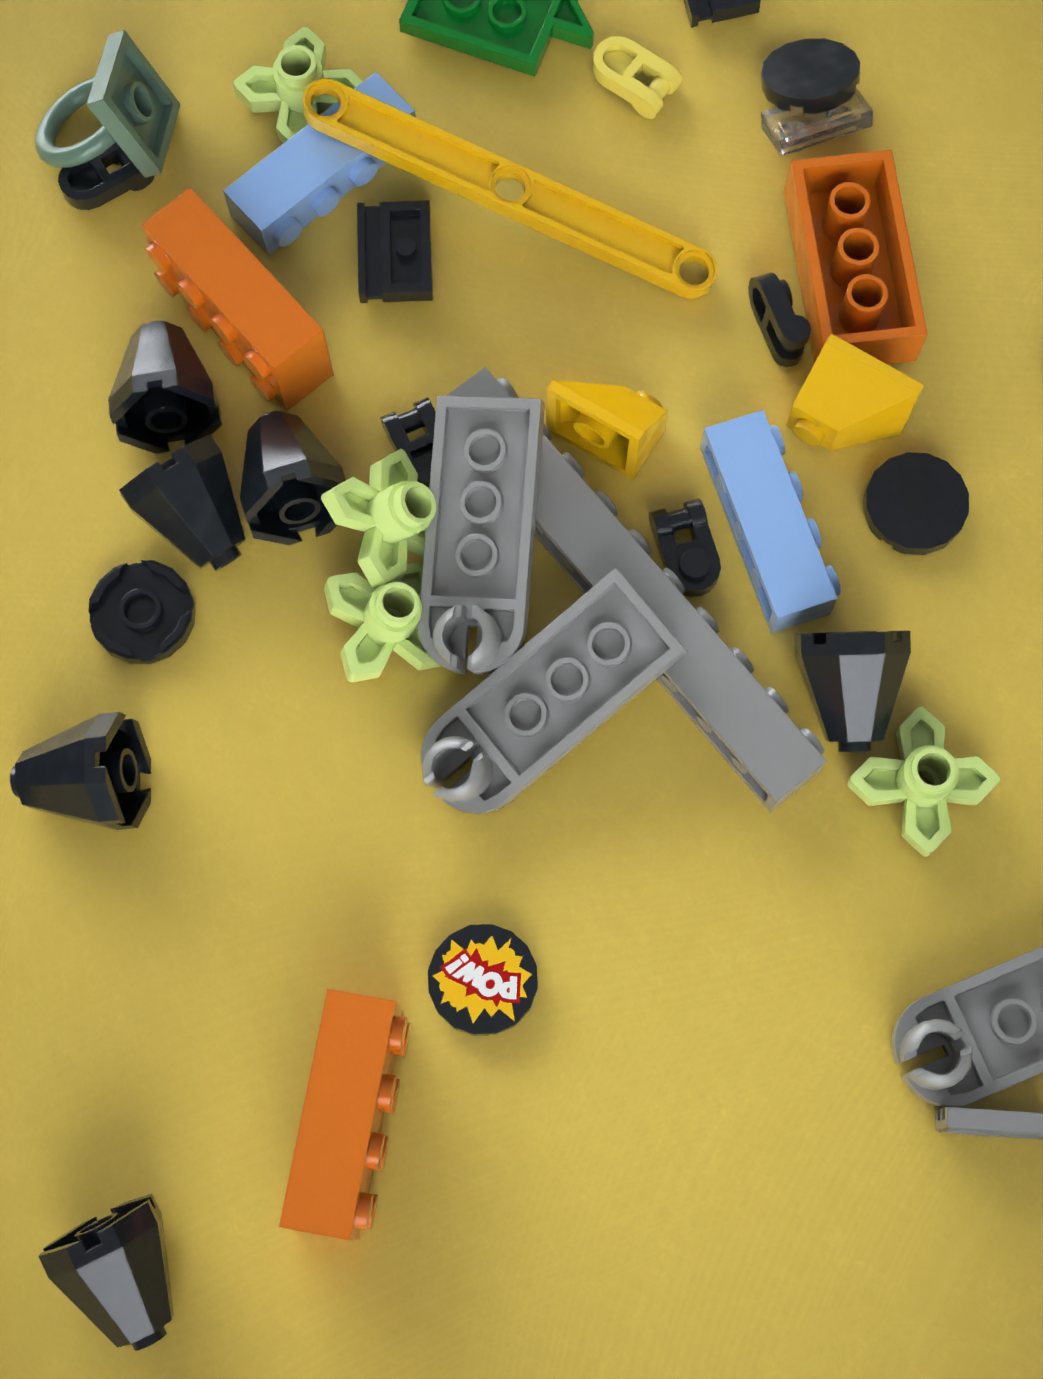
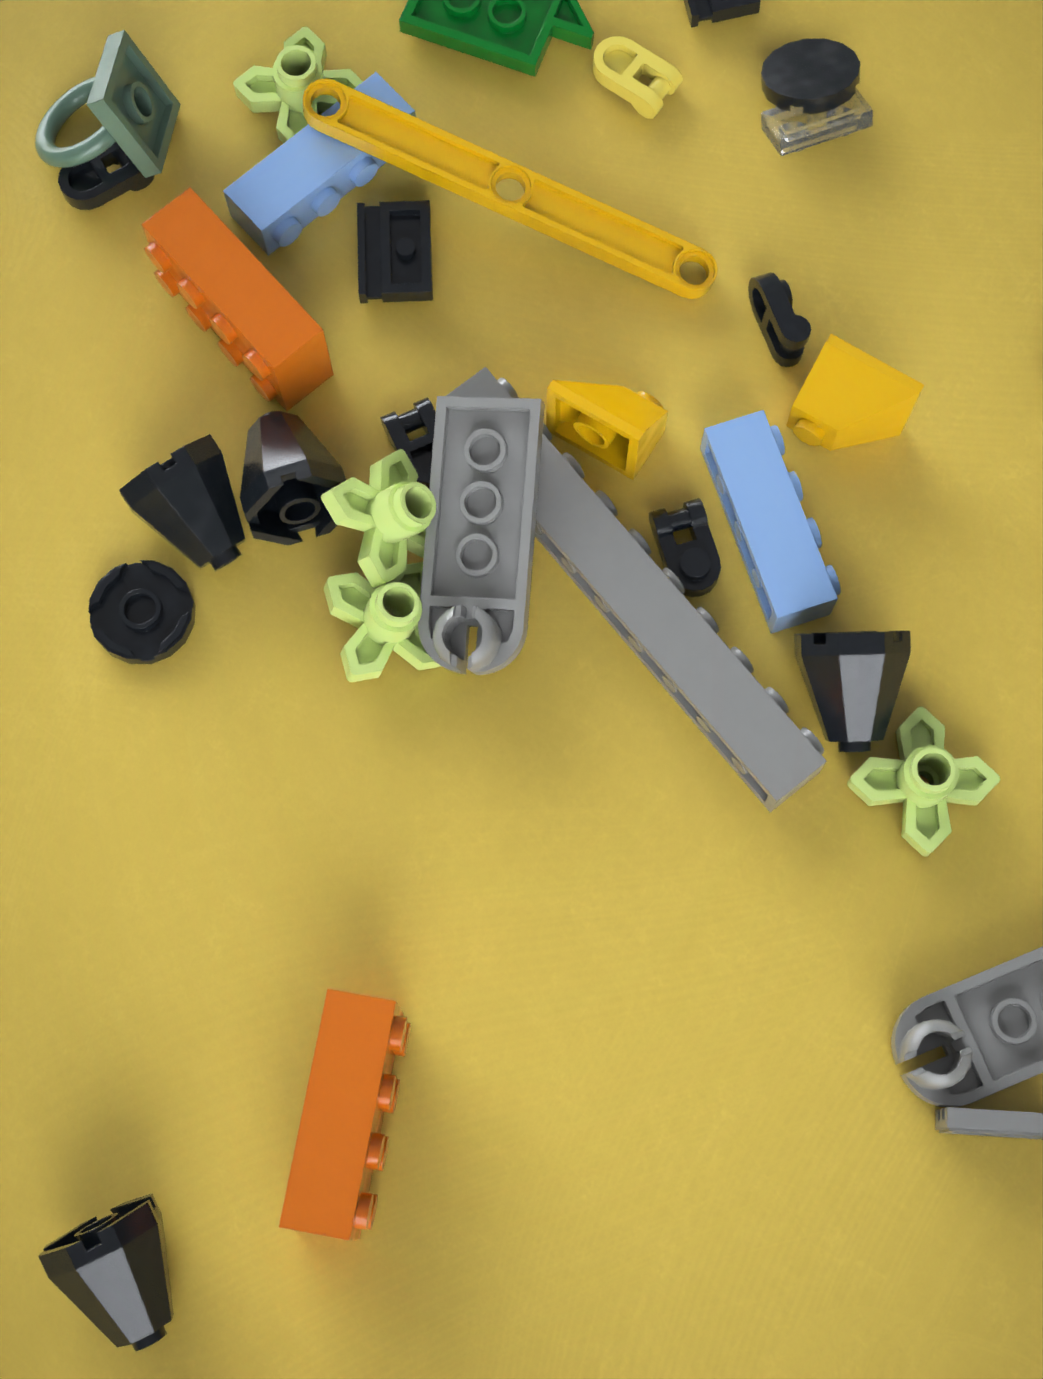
black cone [10,712,151,830] -> none
black cone [108,321,222,454] -> none
light grey plate [421,568,688,814] -> none
tile [428,924,538,1036] -> none
orange brick [784,149,928,364] -> none
black tile [863,452,969,555] -> none

